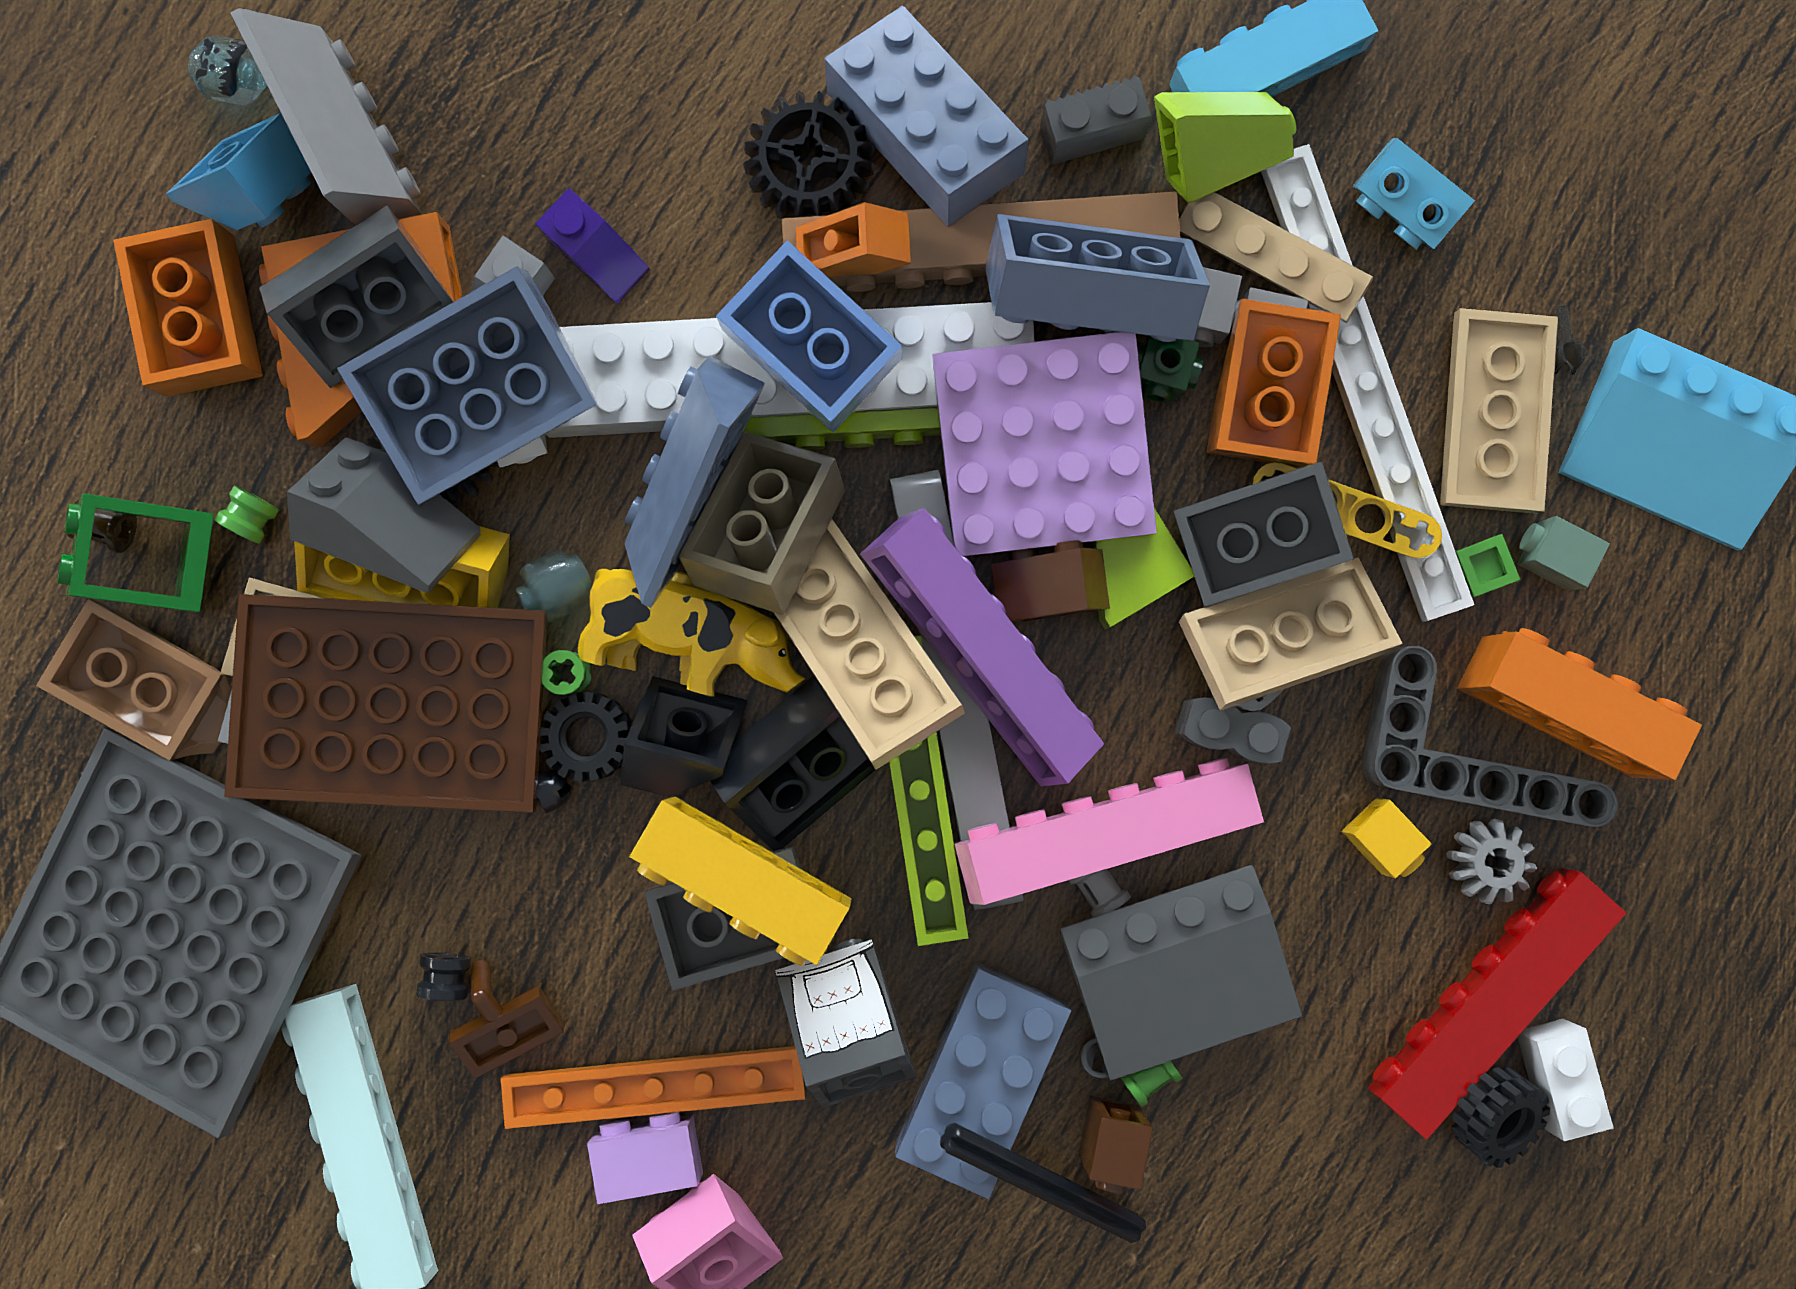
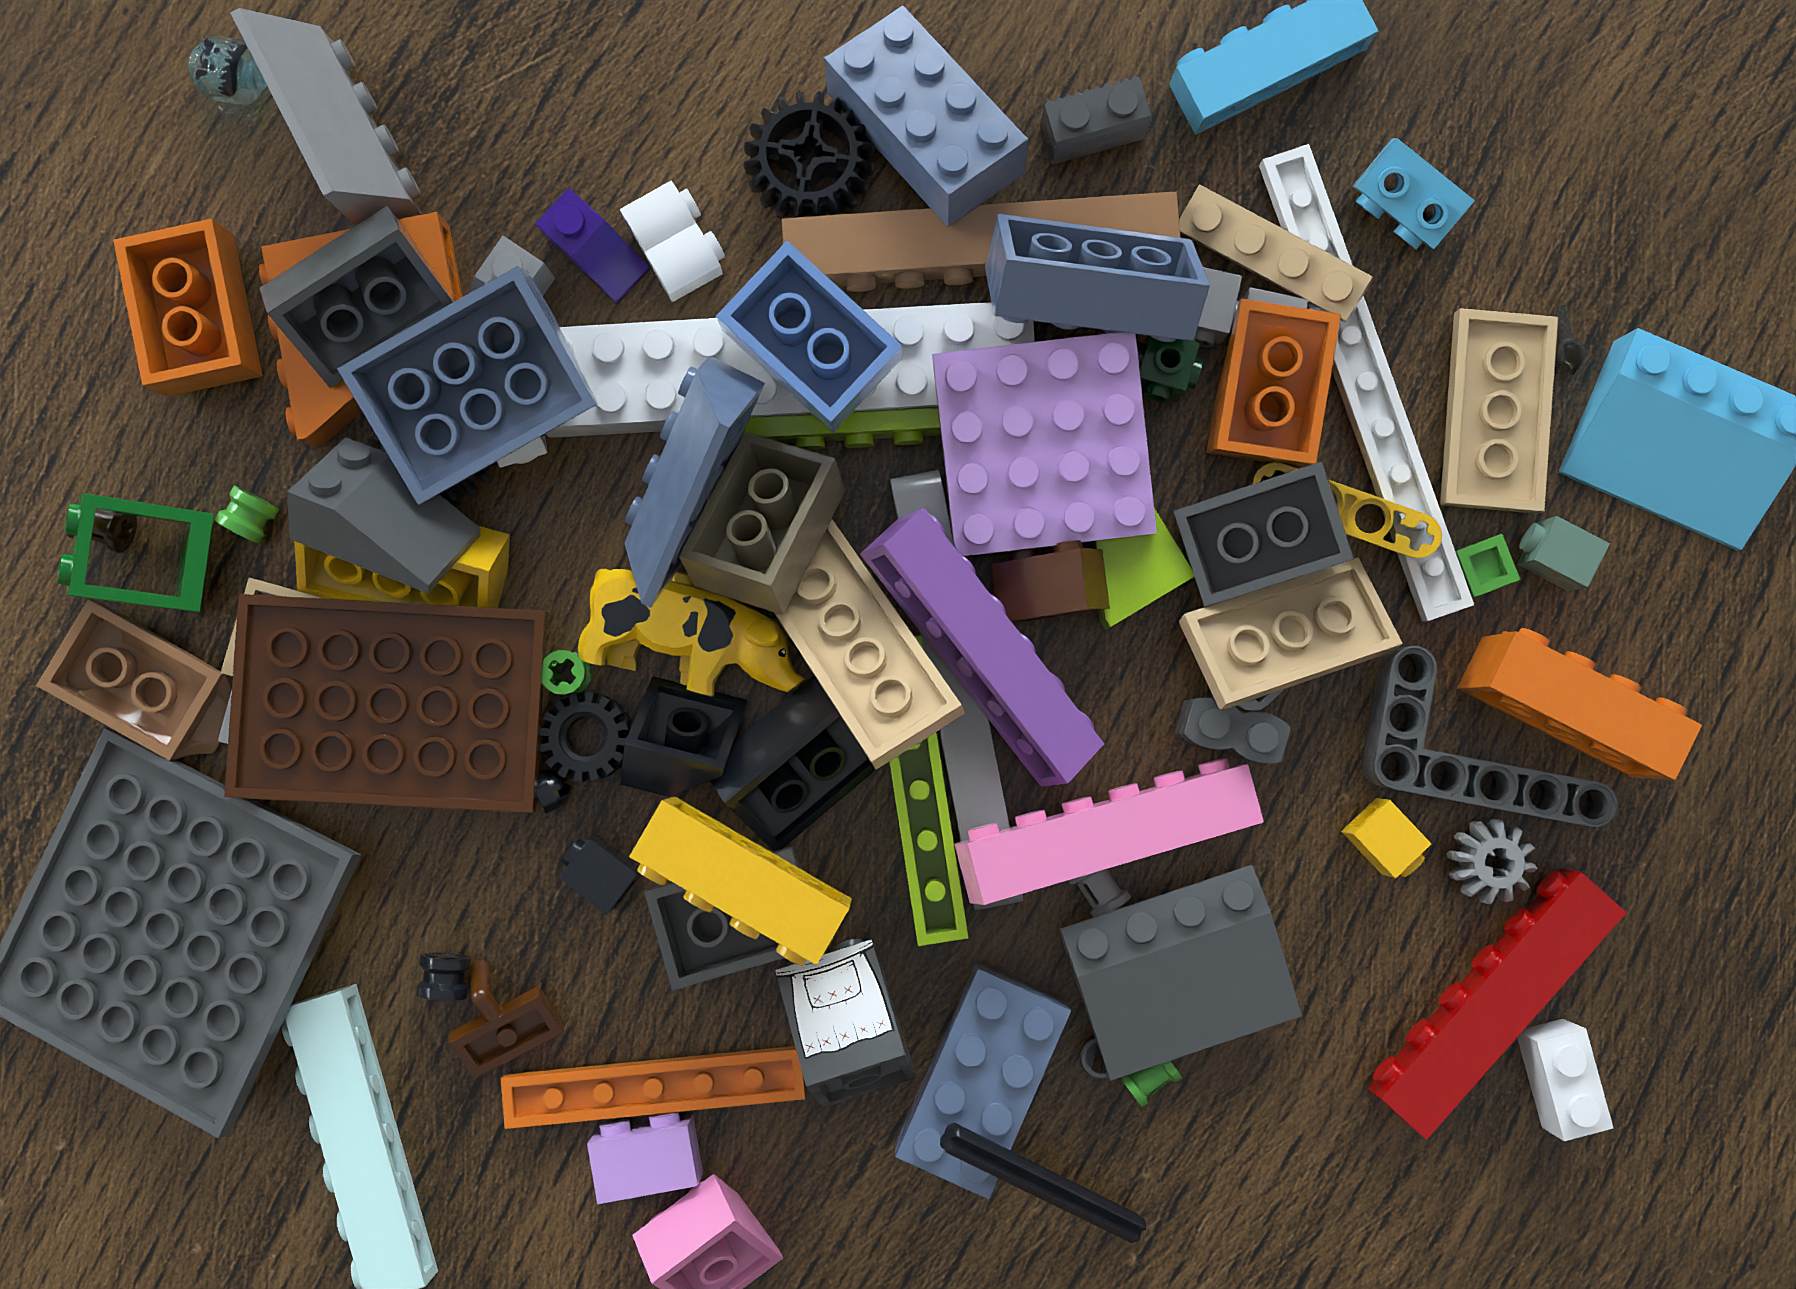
dark azure slope [166,113,311,230] -> none
clear light blue head [515,549,593,623] -> none
orange slope [796,202,911,277] -> none
reddish brown brick [1079,1096,1153,1194] -> none
lime slope [1154,92,1296,203] -> none
black tyre [1451,1067,1550,1168] -> none
none -> black brick [559,835,641,915]
none -> white brick [620,181,725,302]

